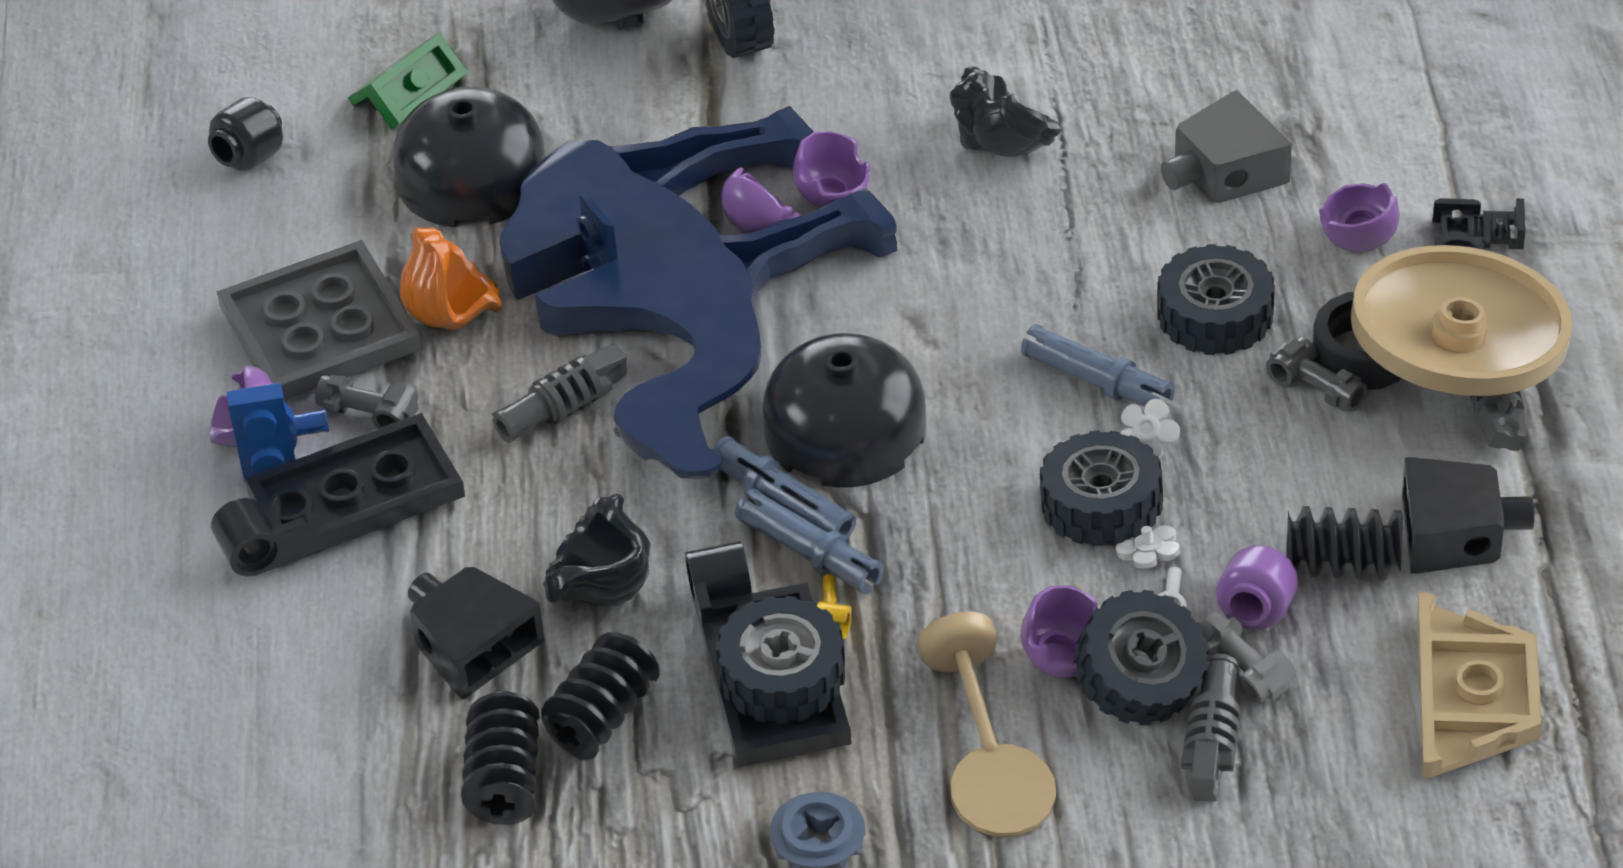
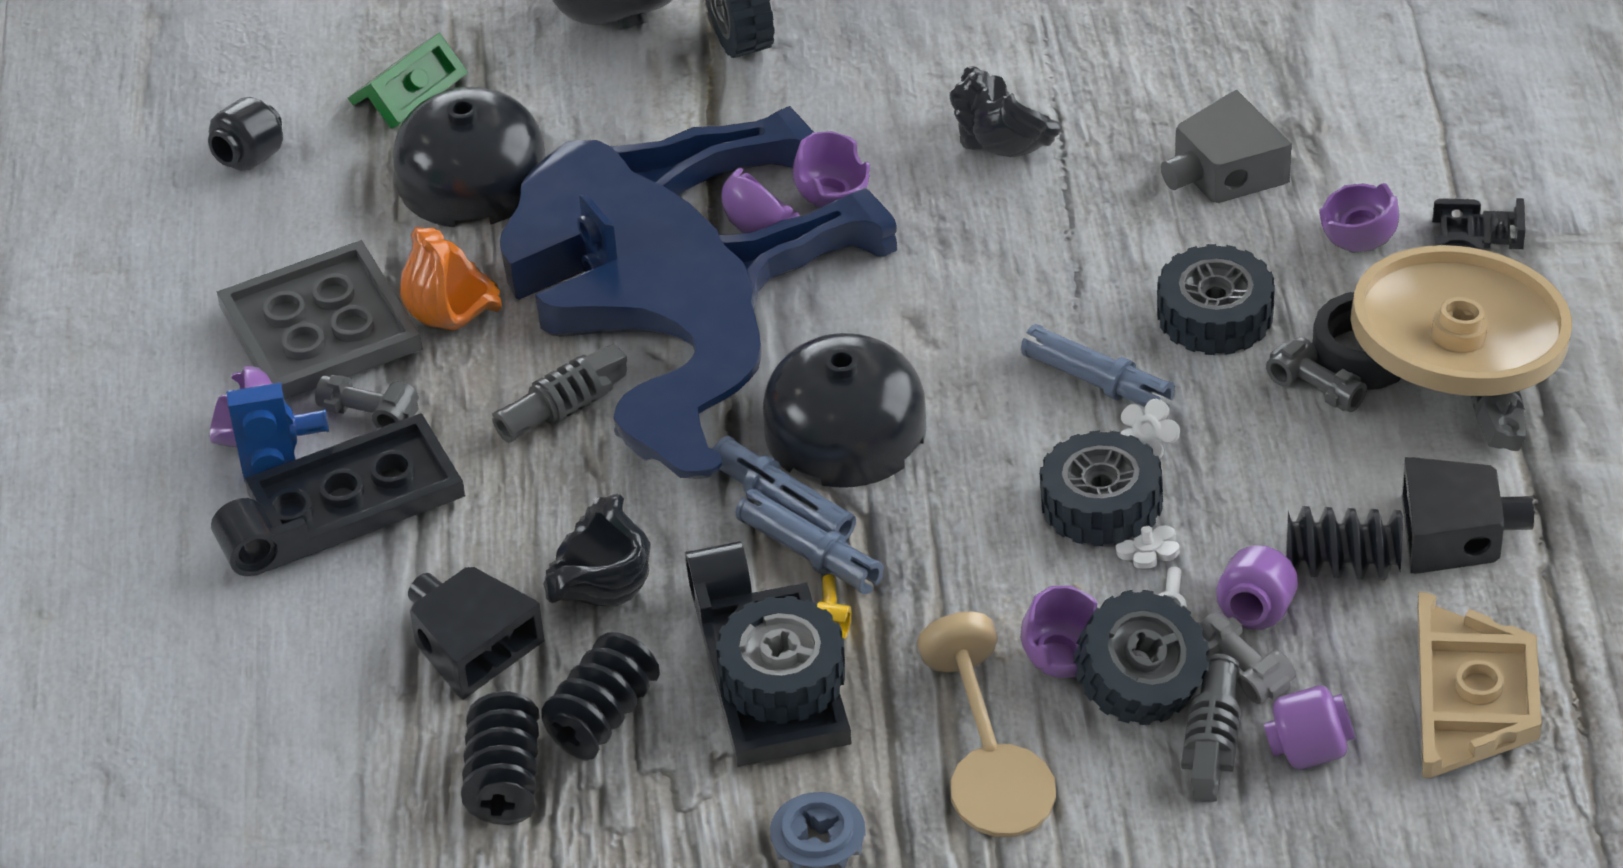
none -> medium lavender head [1264,685,1356,770]

